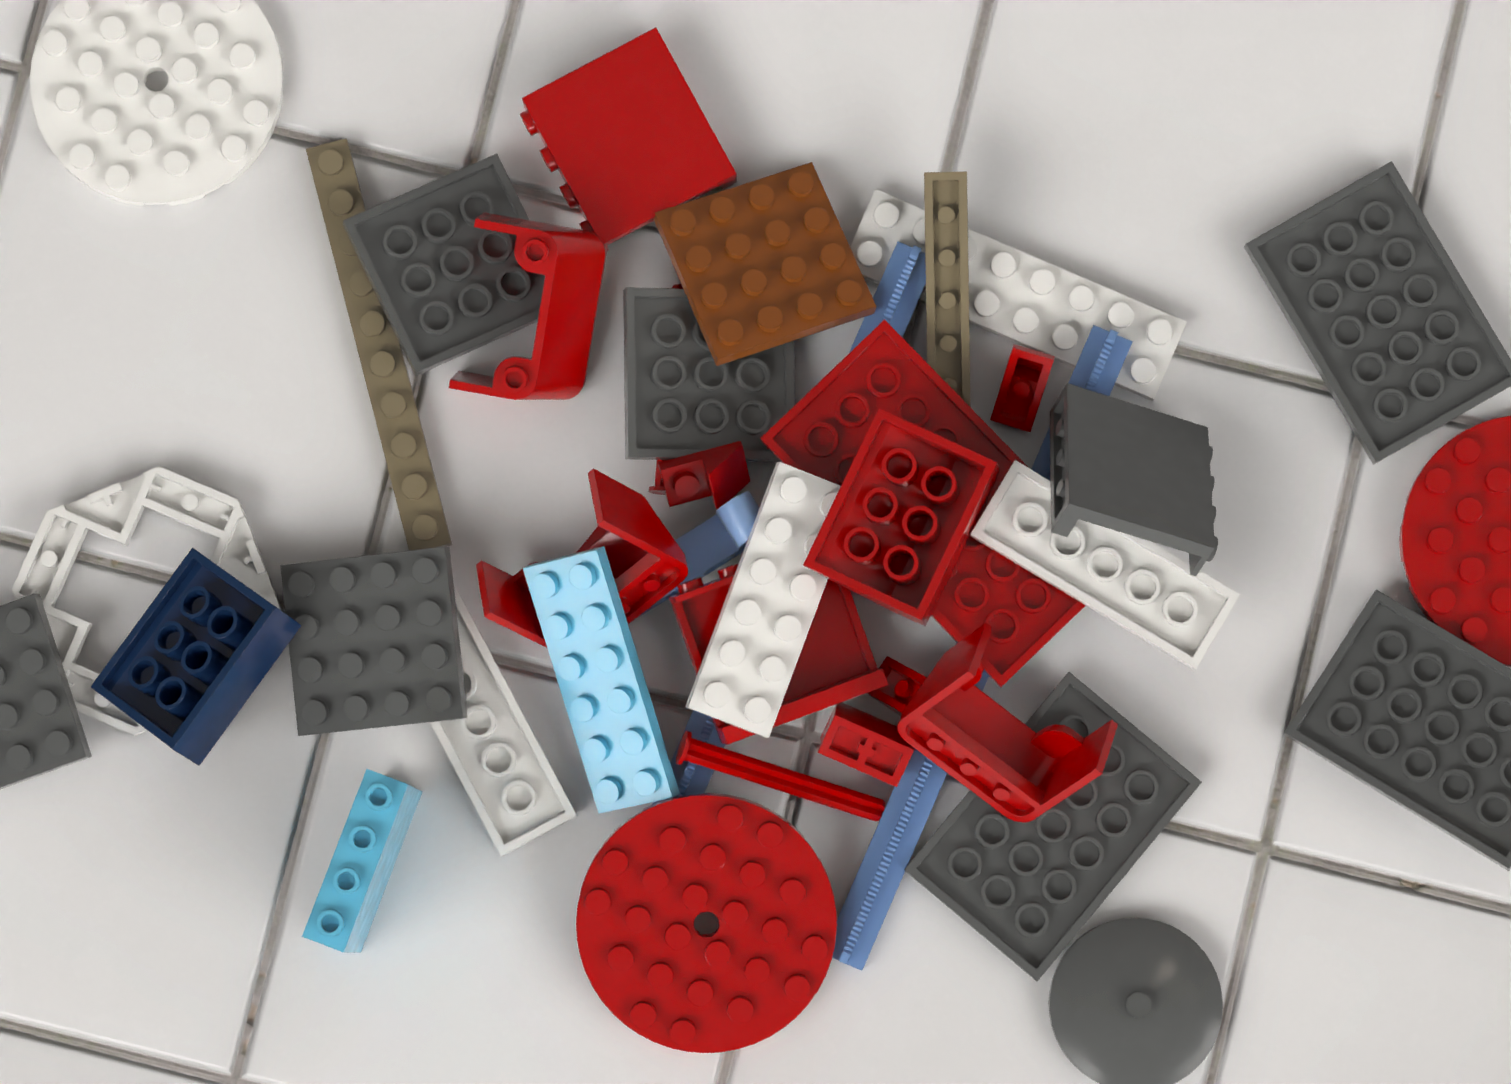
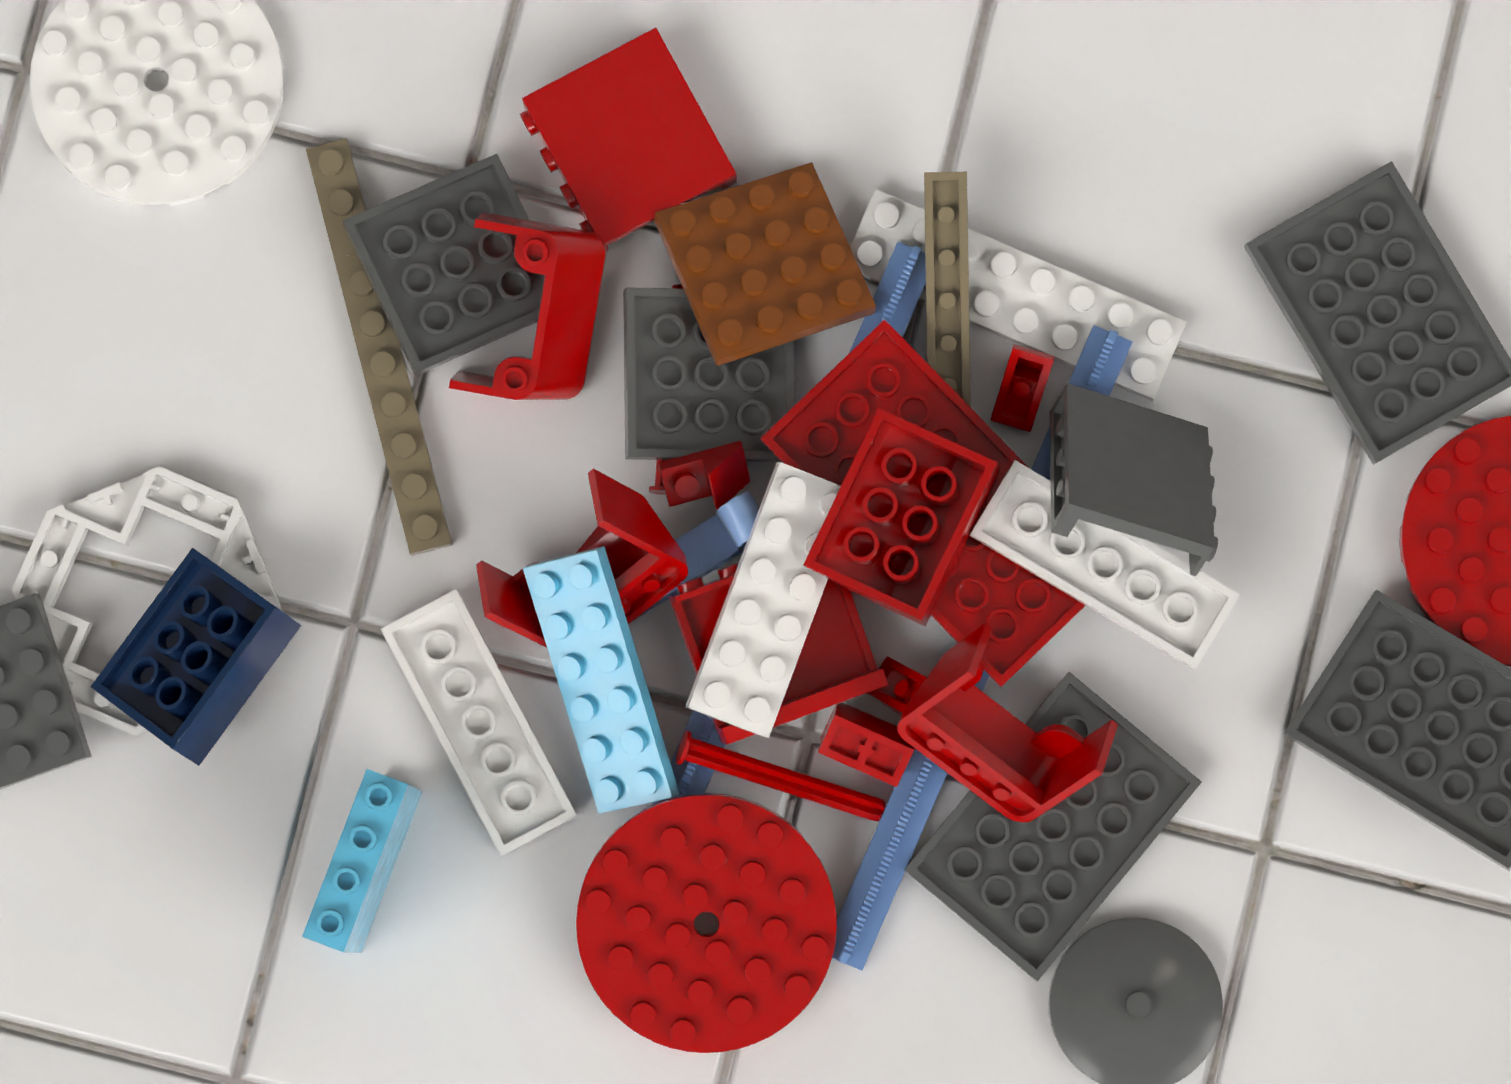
dark grey plate [280,546,468,736] -> none

